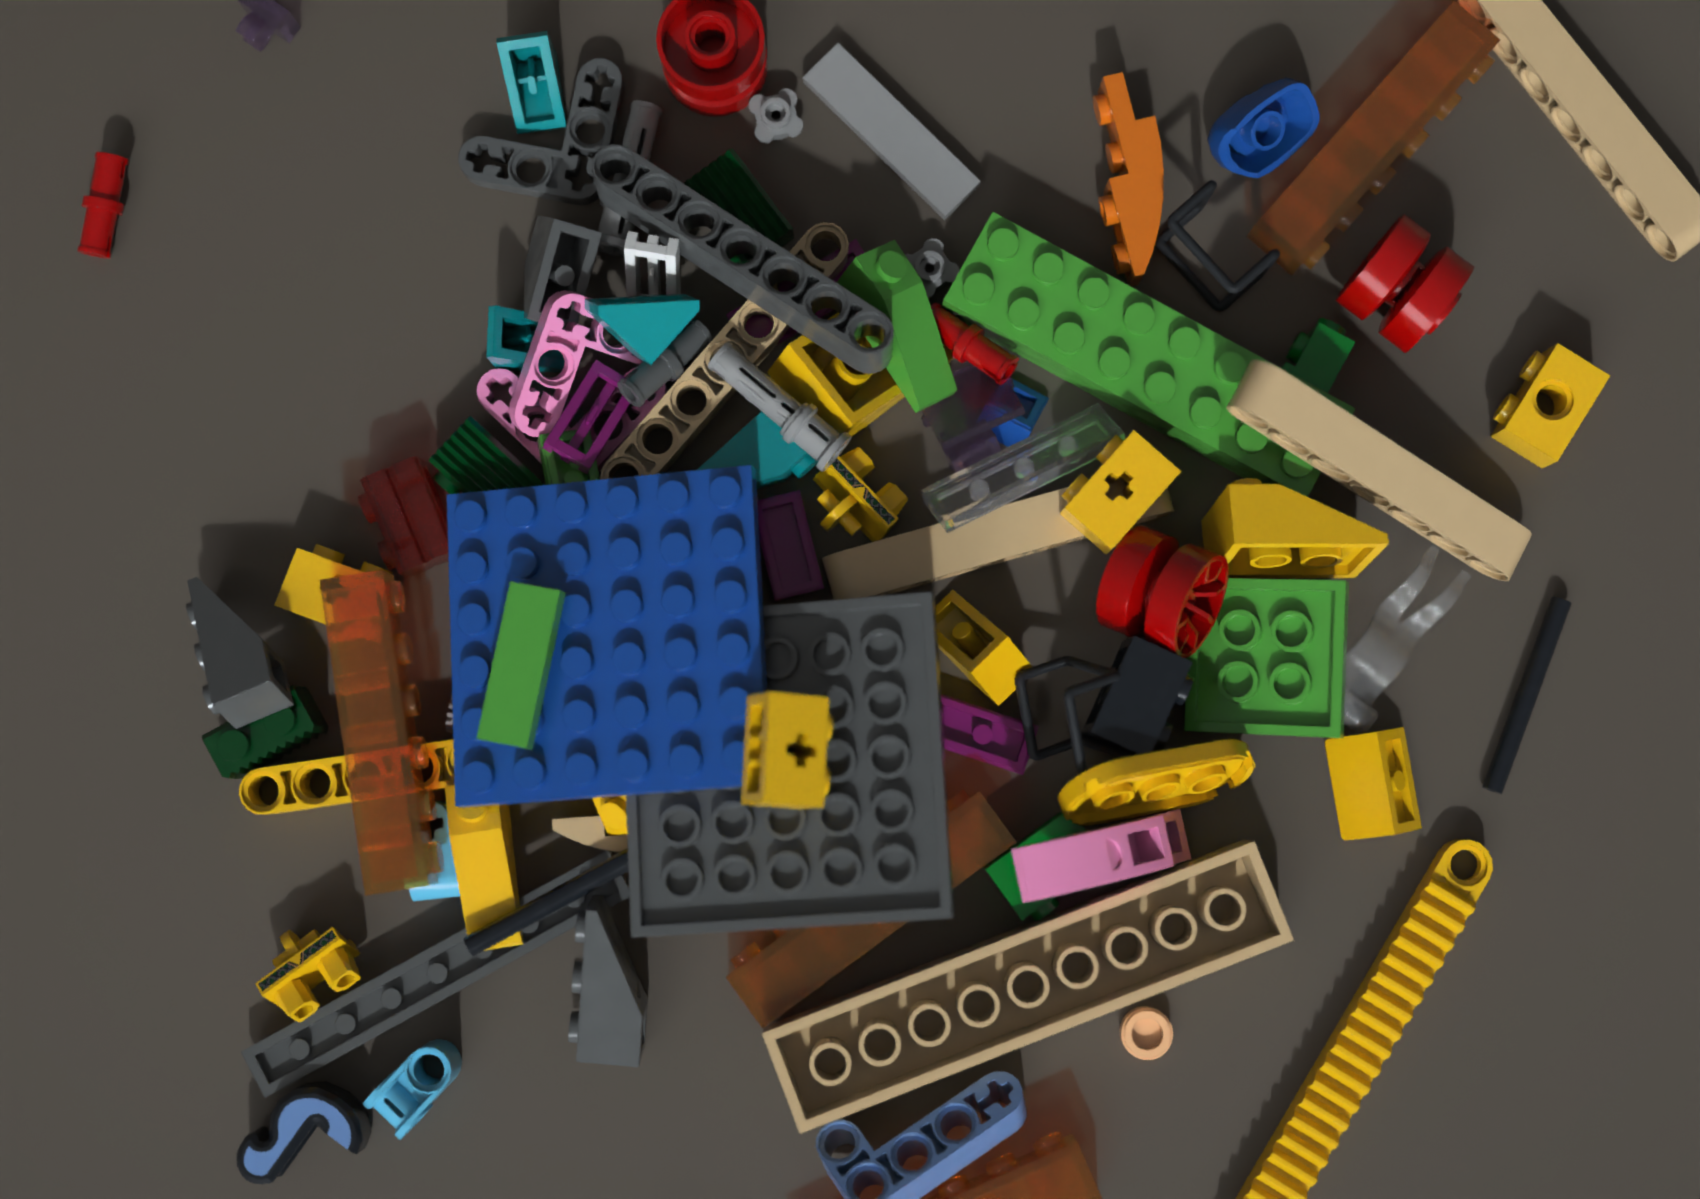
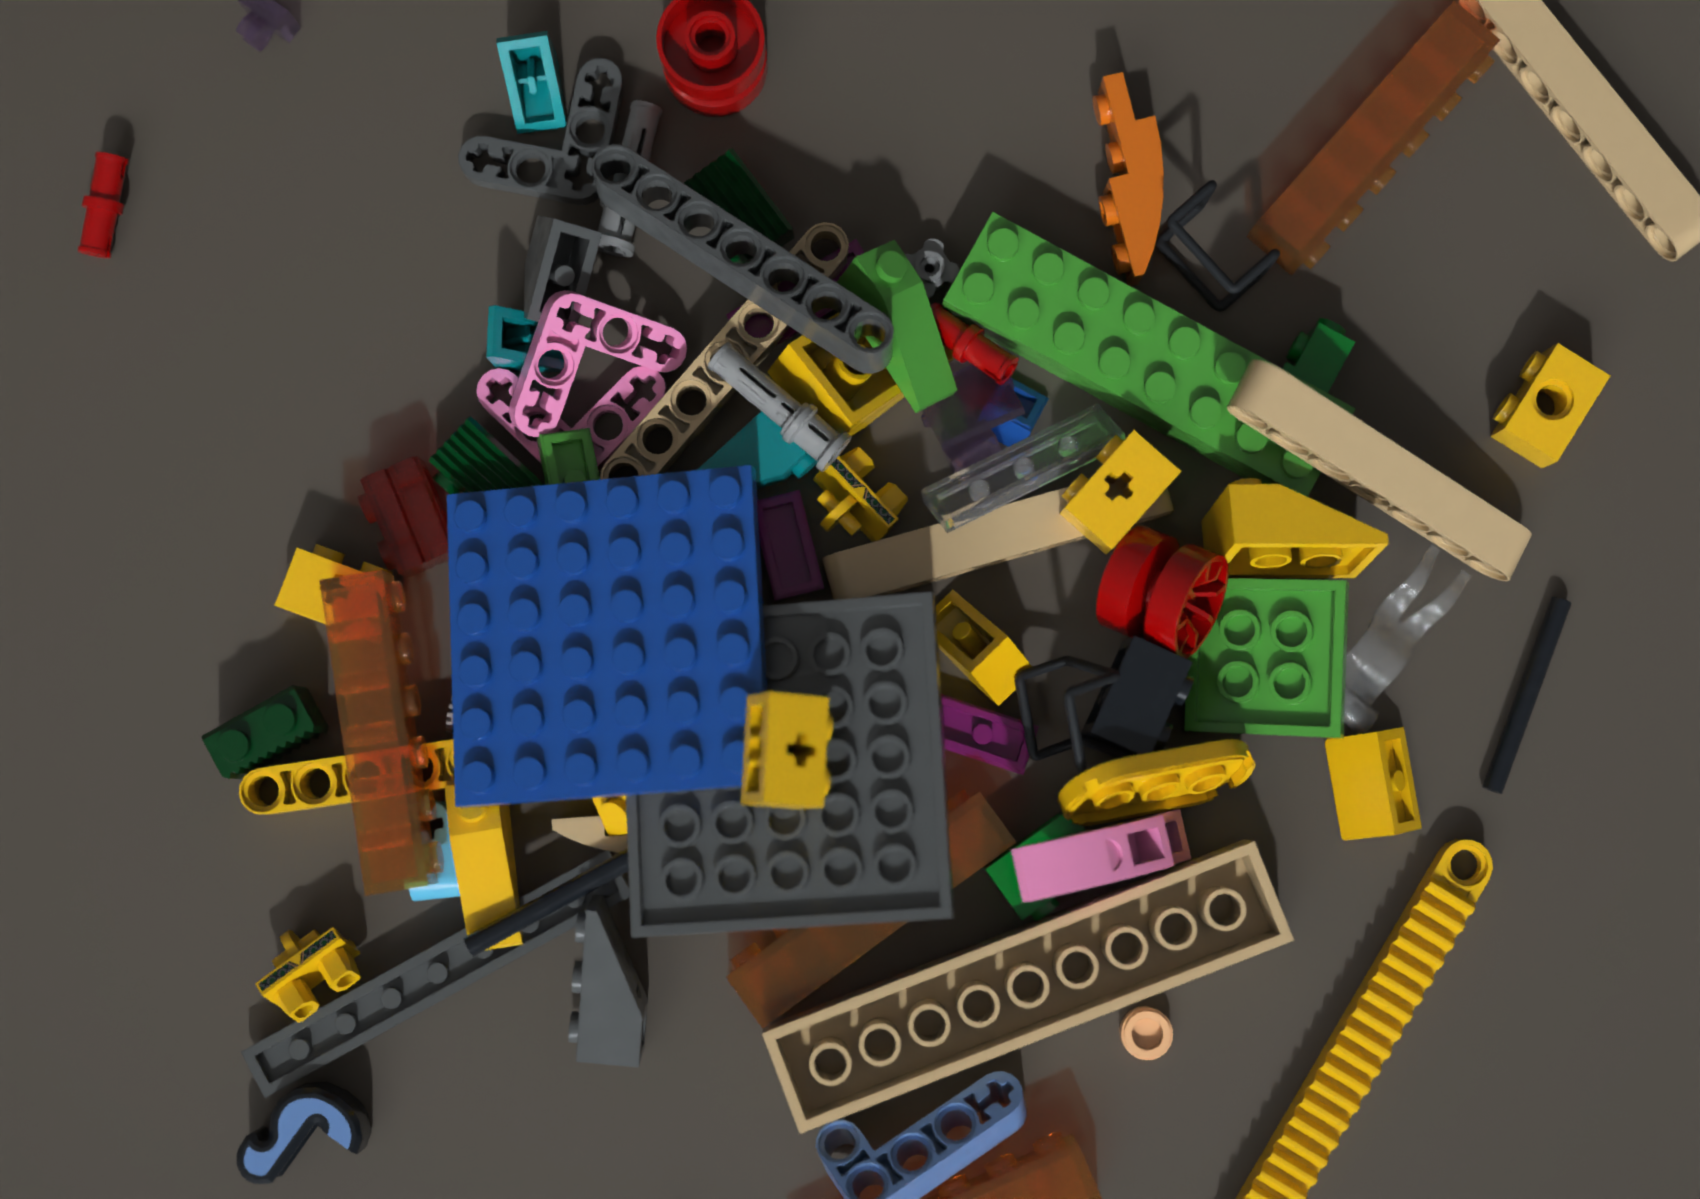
dark grey slope [186,577,294,729] -> none
medium azure piece [363,1039,462,1140] -> none
bright green tile [476,581,566,750] -> none
magenta tile [542,360,631,475] -> none
teal slope [585,294,700,365] -> none
dark grey pin [617,318,713,408] -> none
white tile [624,231,681,297] -> none
light grey plate [748,88,803,143] -> none
light grey tile [803,43,981,220] -> none
blue piece [1207,77,1320,179] -> none
red wheel [1335,213,1475,353] -> none

